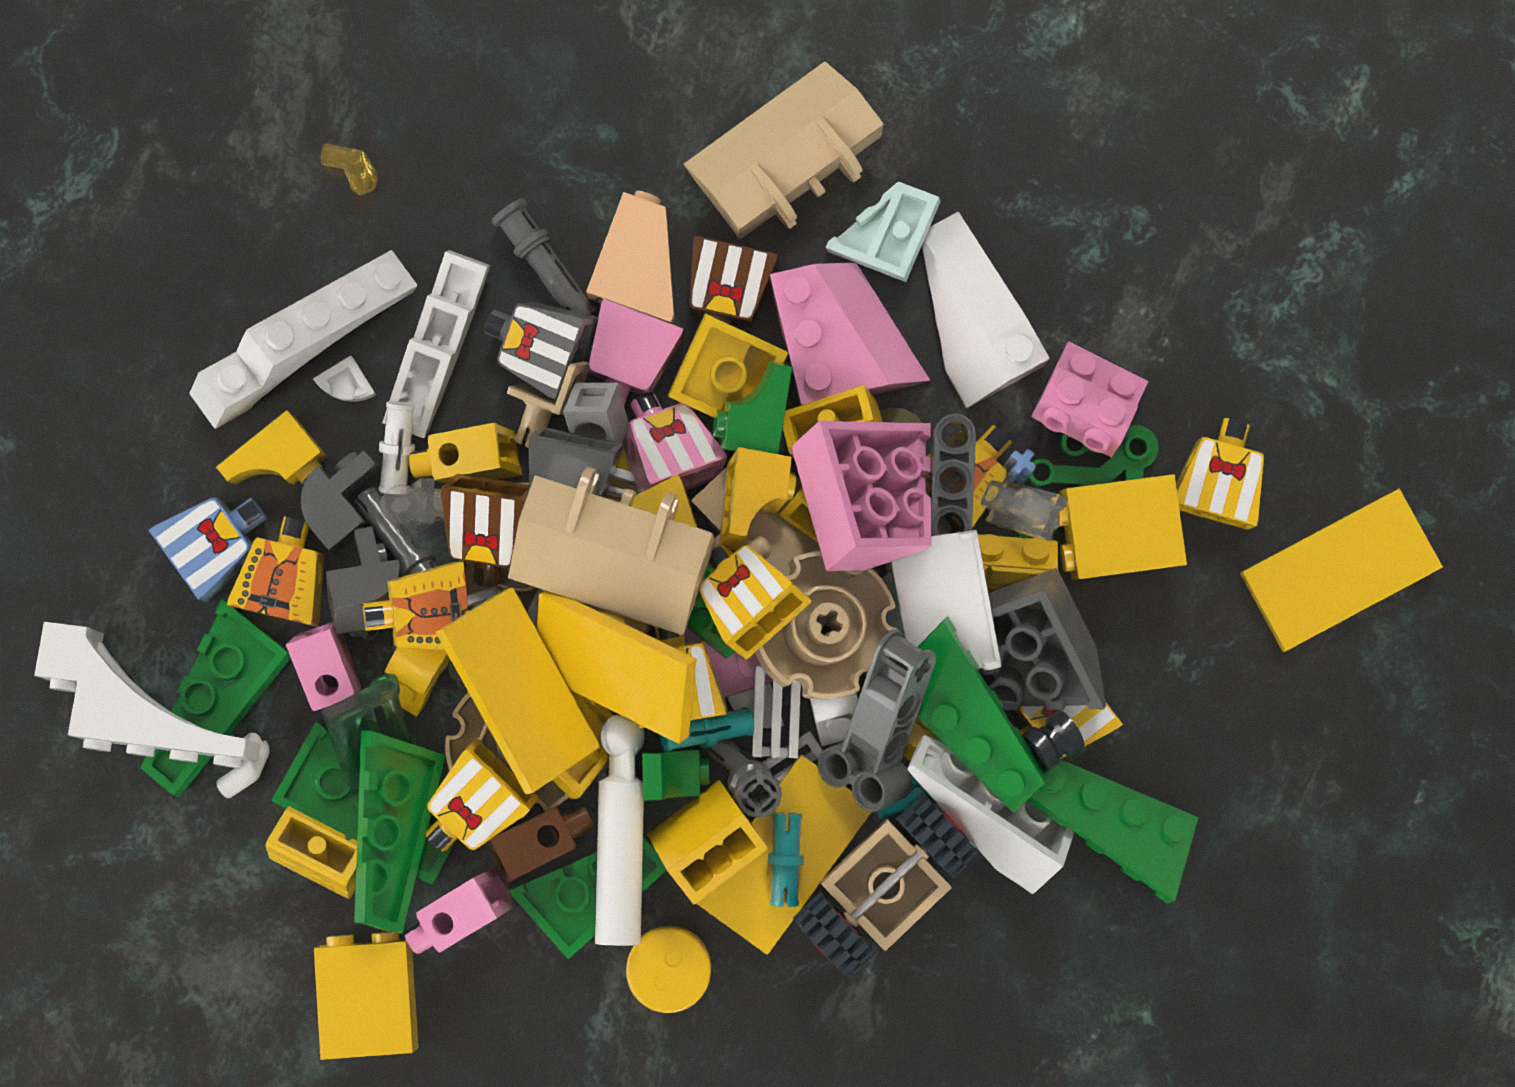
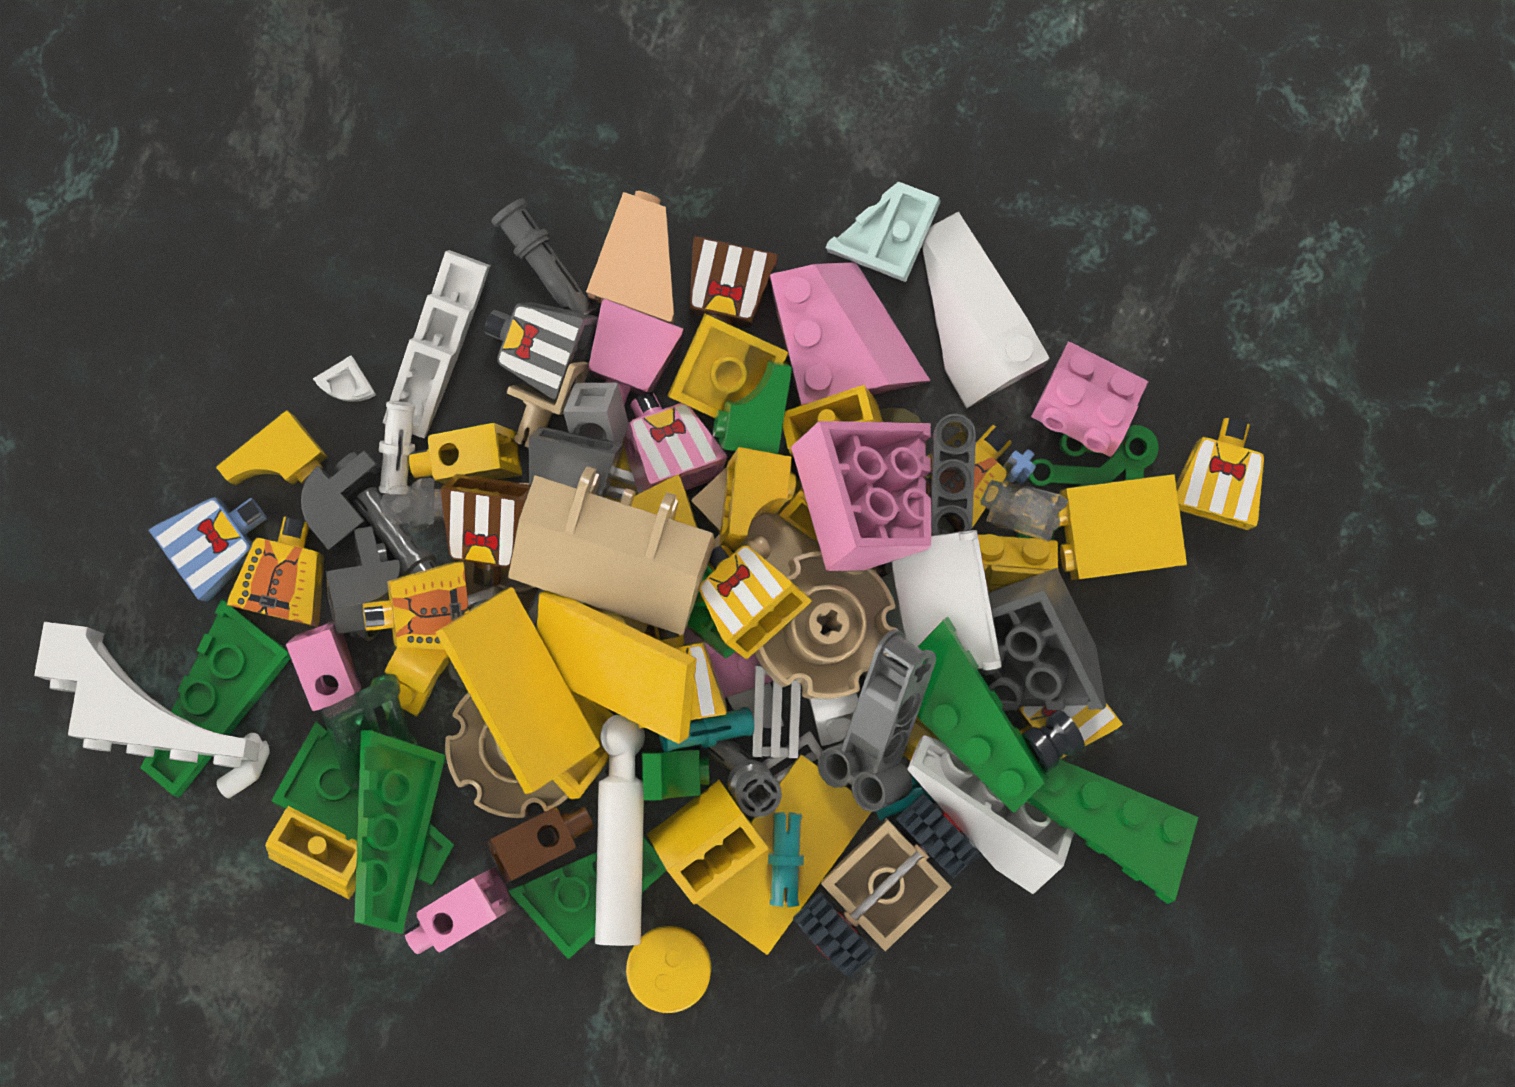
white arch [189,250,417,429] -> none
yellow brick [314,932,418,1060] -> none
clear yellow arm [321,143,377,195] -> none
torso [426,737,539,851] -> none
tan piece [684,62,884,240] -> none
yellow tile [1240,488,1443,652] -> none

